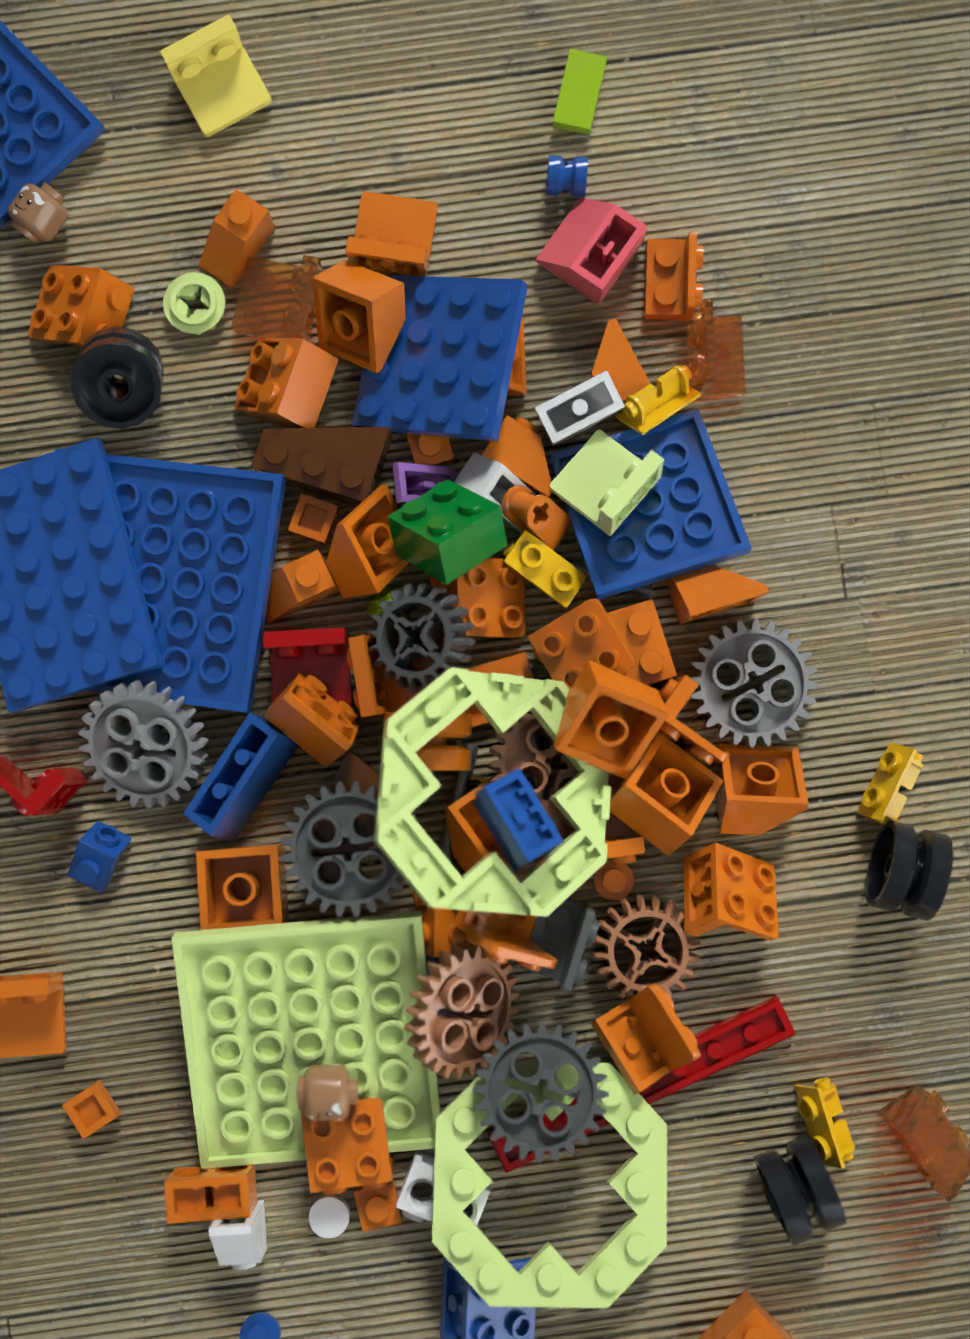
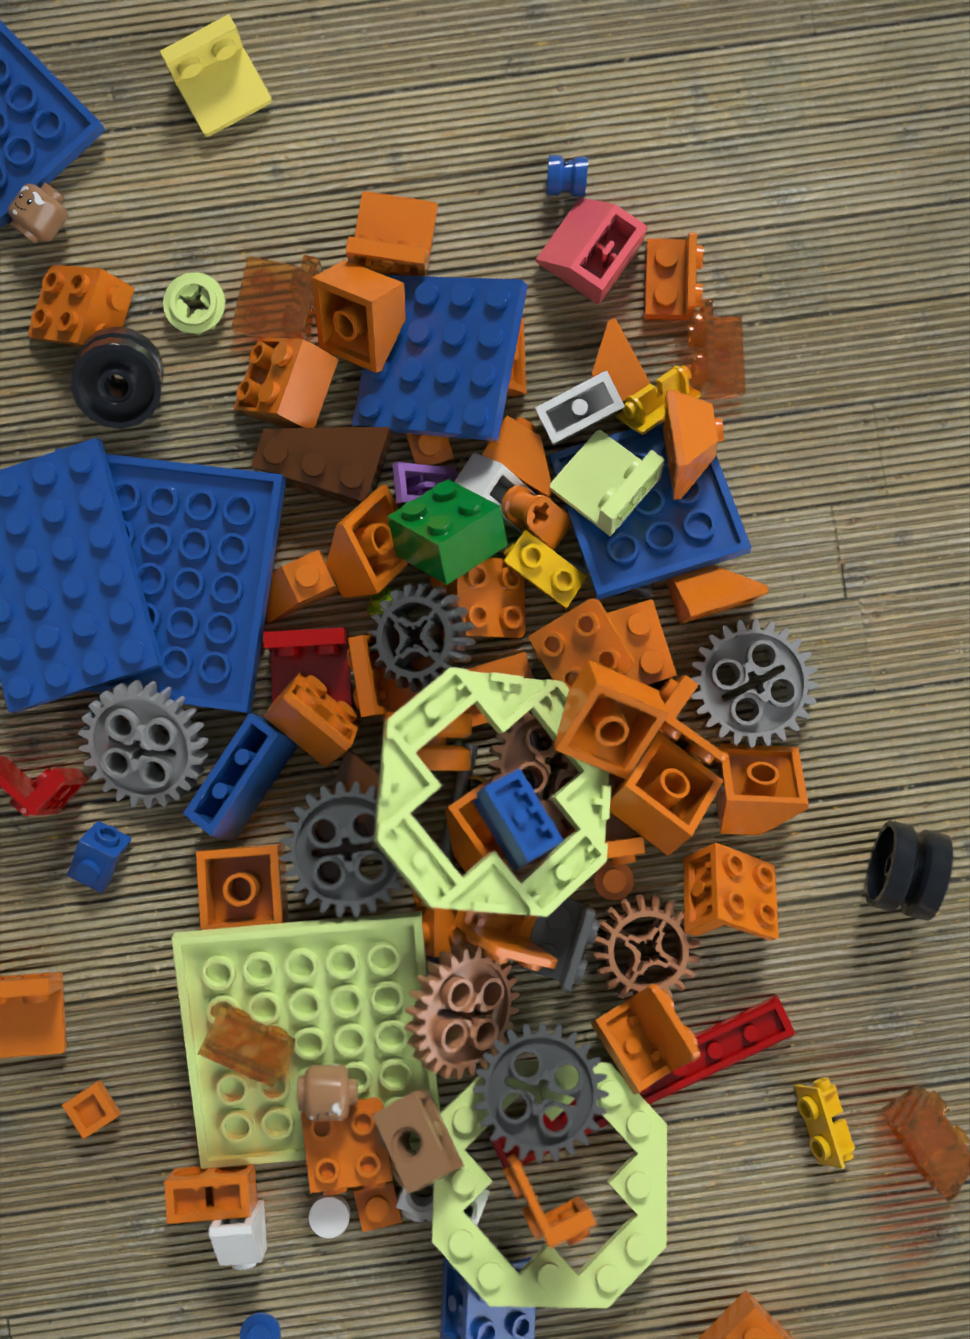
orange slope [199,189,275,289] -> none
orange plate [288,493,340,545] -> none
lime tile [552,49,607,135] -> none
black wheel [754,1135,847,1246] -> none
yellow hinge [856,742,924,826] -> none
none -> clear orange bracket [198,1005,296,1088]
none -> medium nougat brick [372,1089,464,1194]
none -> orange bracket [503,1153,597,1249]
none -> orange slope [662,390,724,500]

